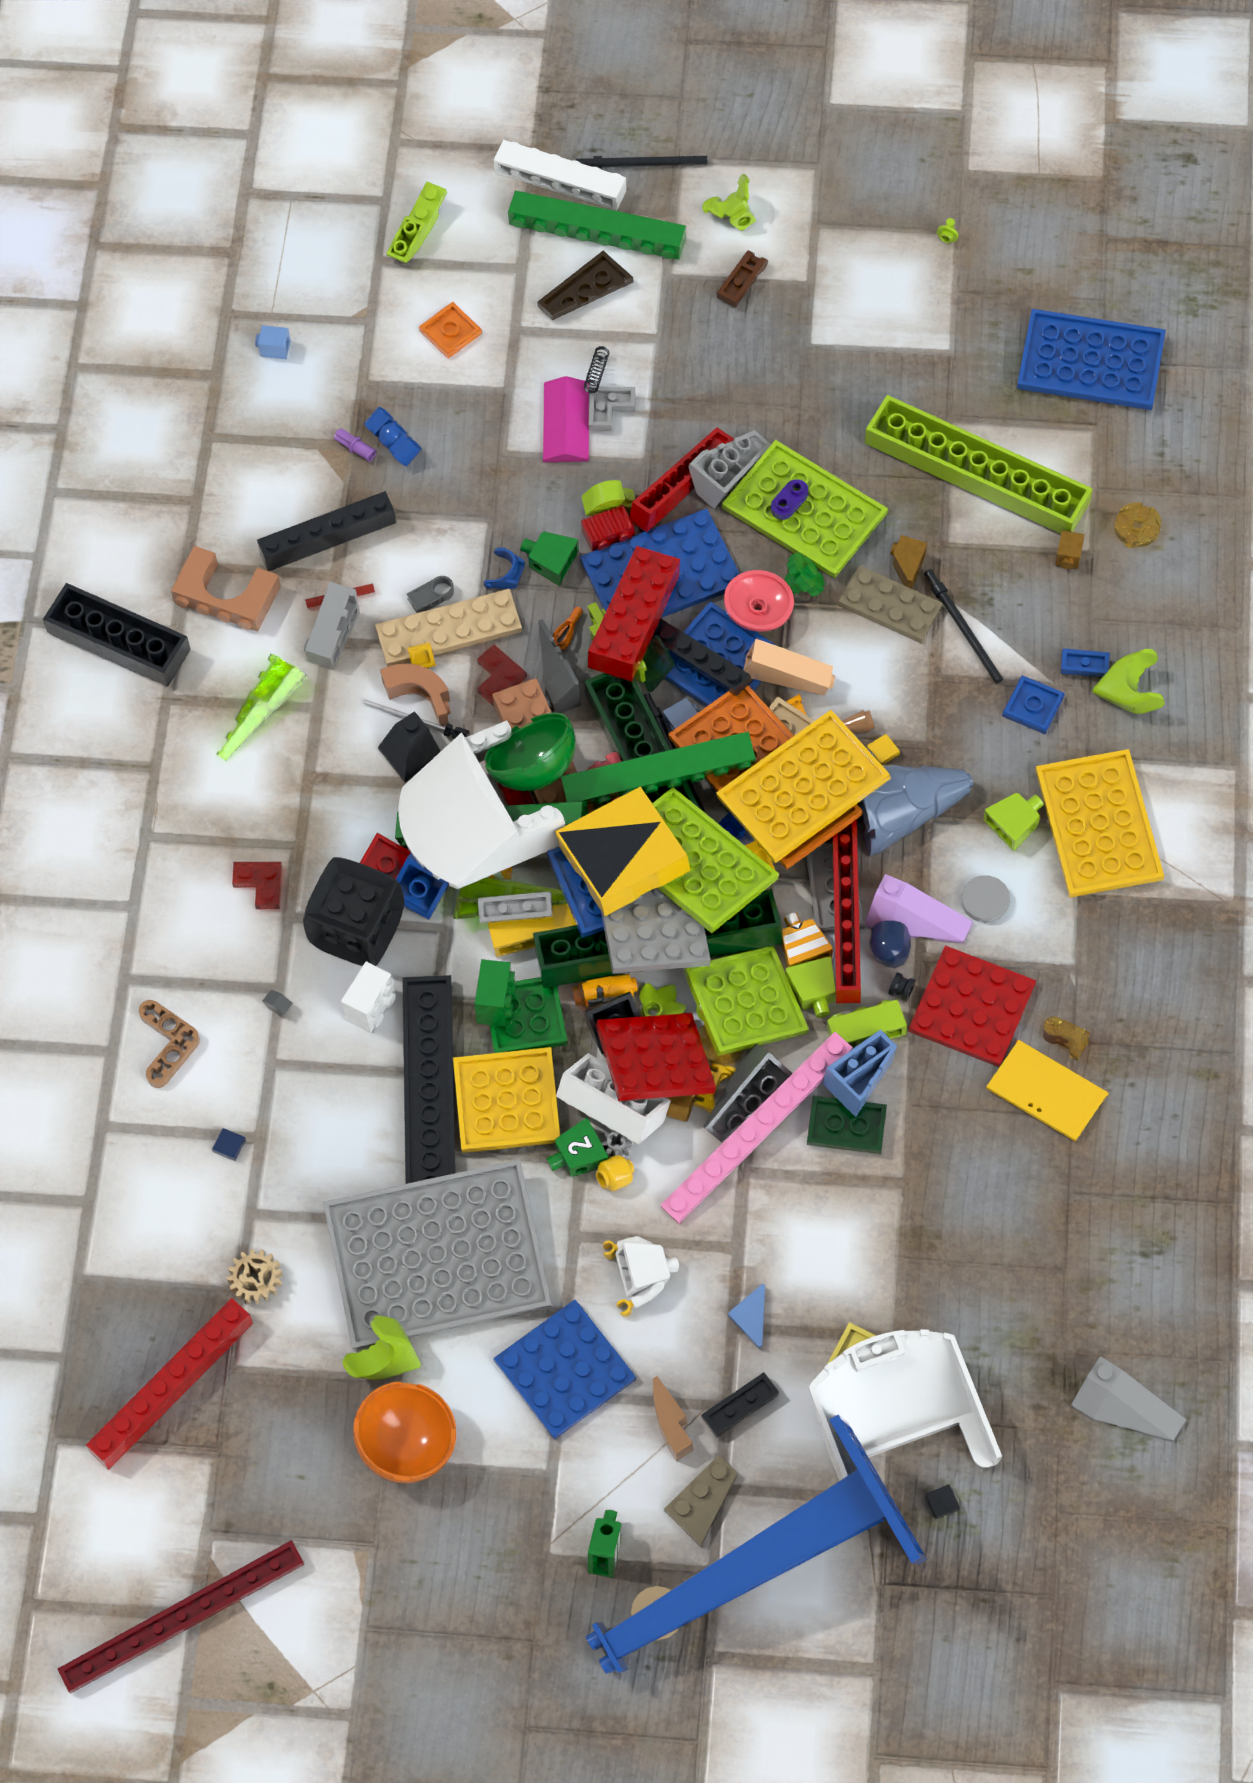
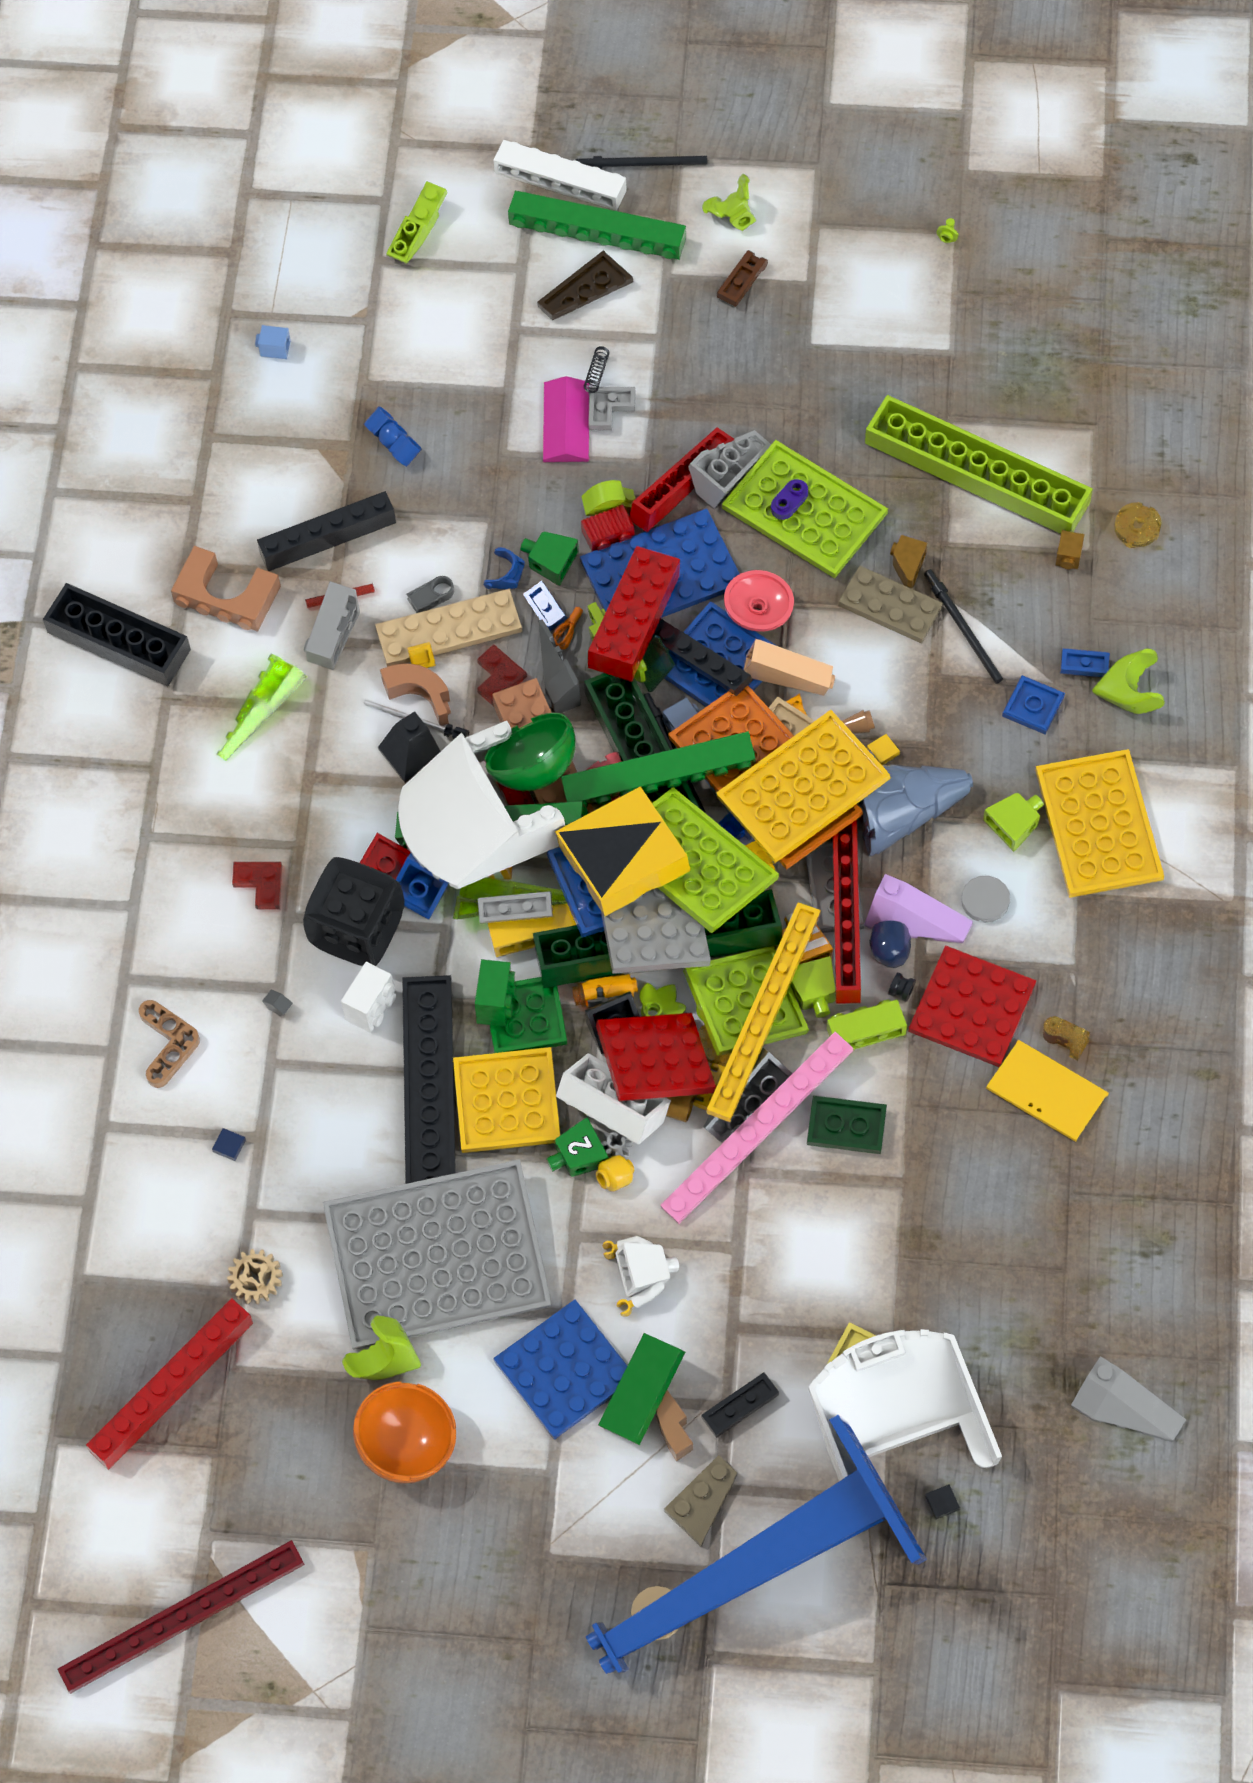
medium lavender axle [334,428,377,462] -> none
orange tile [419,302,482,359] -> none
green torso [588,1510,622,1578] -> none
medium blue tile [728,1284,765,1350] -> none
green plant [783,552,825,597] -> none
medium blue wedge [822,1029,897,1117] -> none
blue plate [1017,309,1166,410] -> none
none -> plate [523,581,568,631]
none -> green tile [598,1333,686,1445]
none -> yellow plate [707,902,821,1122]

